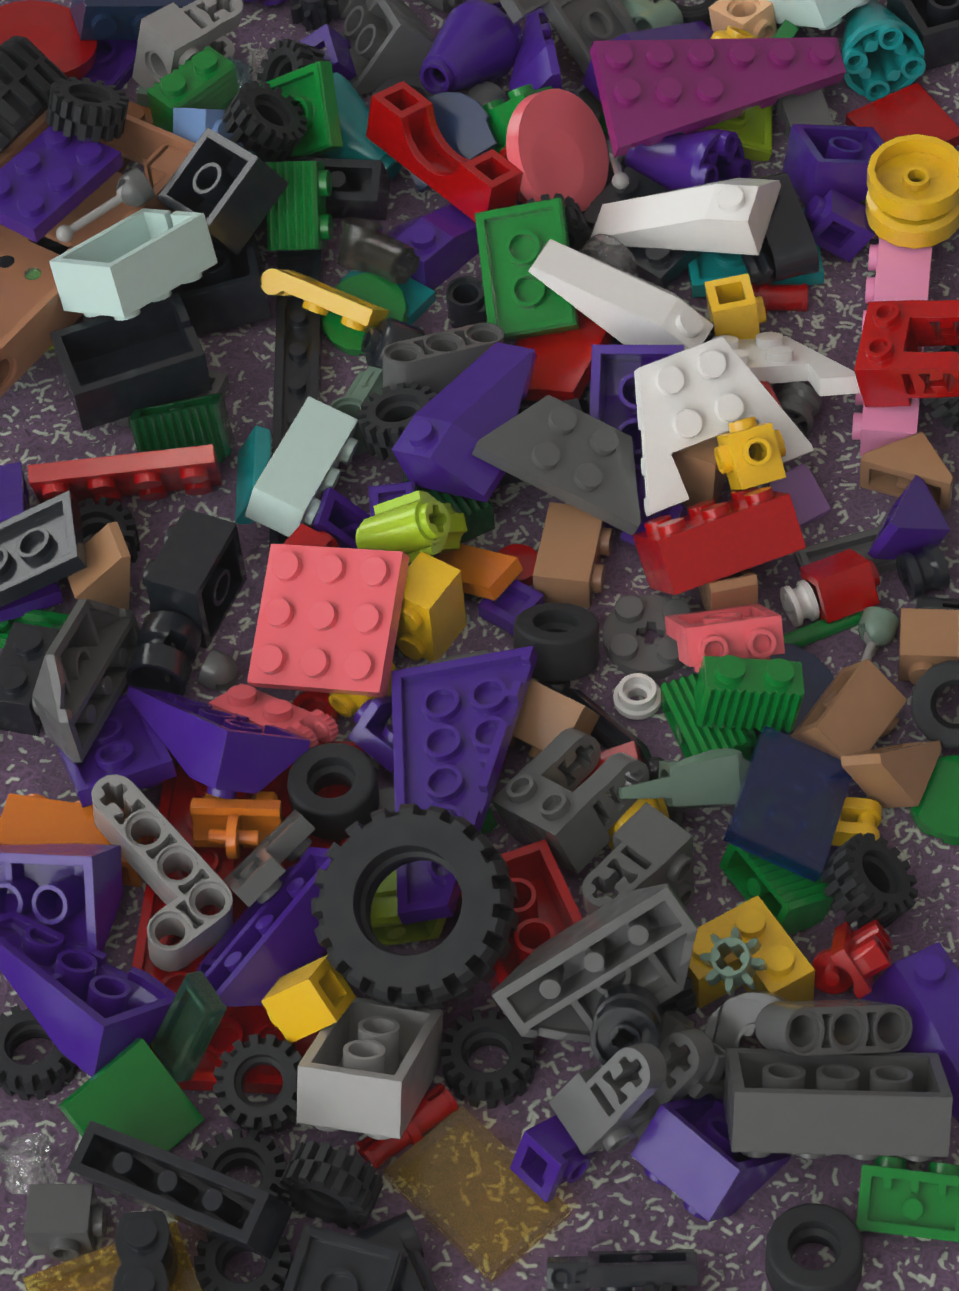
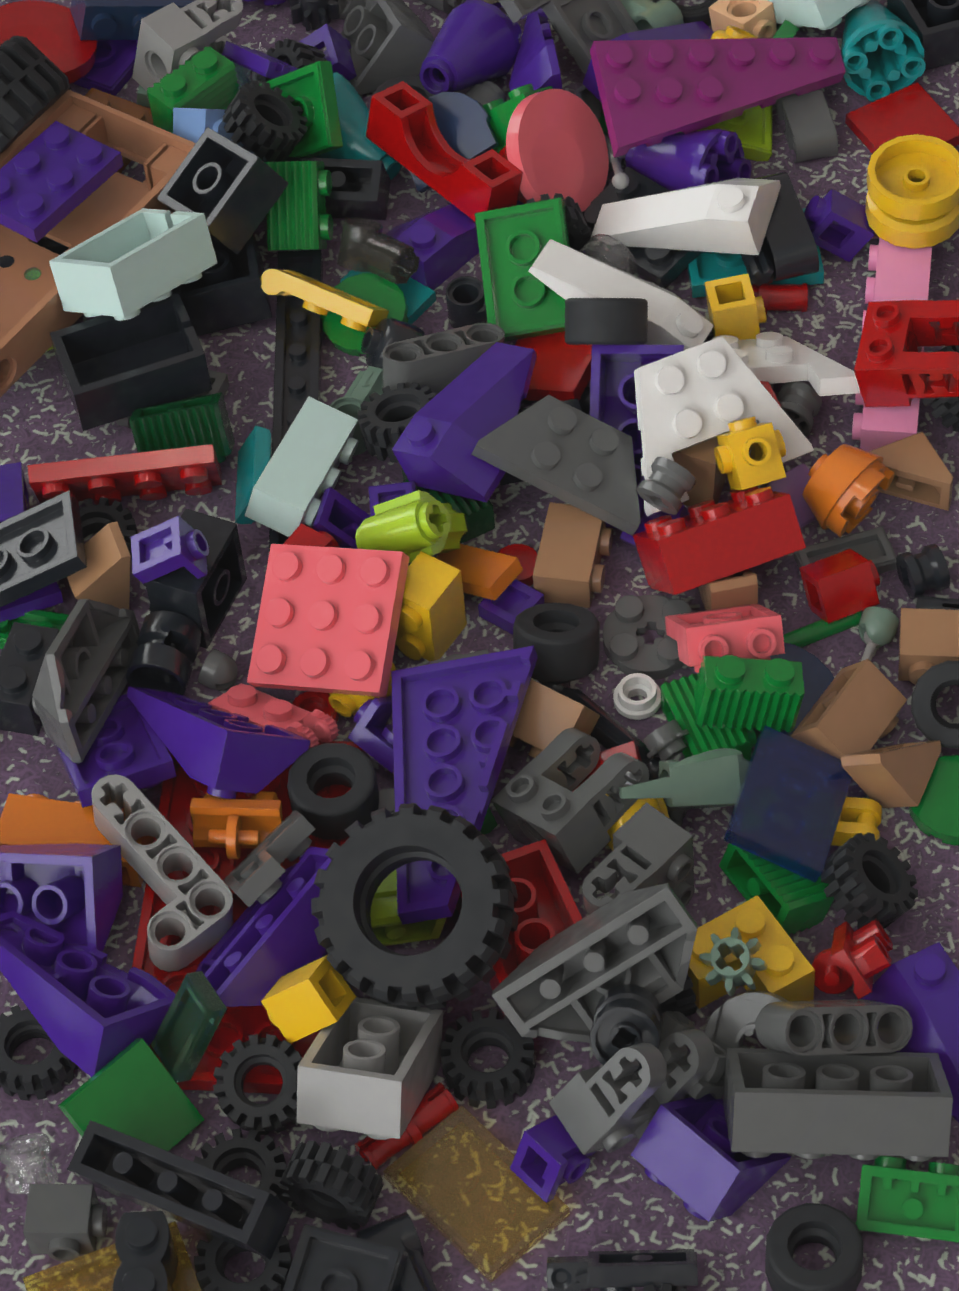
black tyre [46,77,129,142] -> none
hinge [56,167,155,243] -> none
white bush [780,580,820,627] -> none
dark purple slope [782,124,884,207] -> none
dark purple slope [867,475,950,560] -> none
none -> dark purple bracket [131,515,209,584]
none -> dark purple tile [222,41,299,79]
none -> black tyre [565,298,648,345]
none -> dark grey wheel [636,457,696,515]
none -> dark grey plate [643,719,689,761]
none -> orange cone [802,443,895,538]

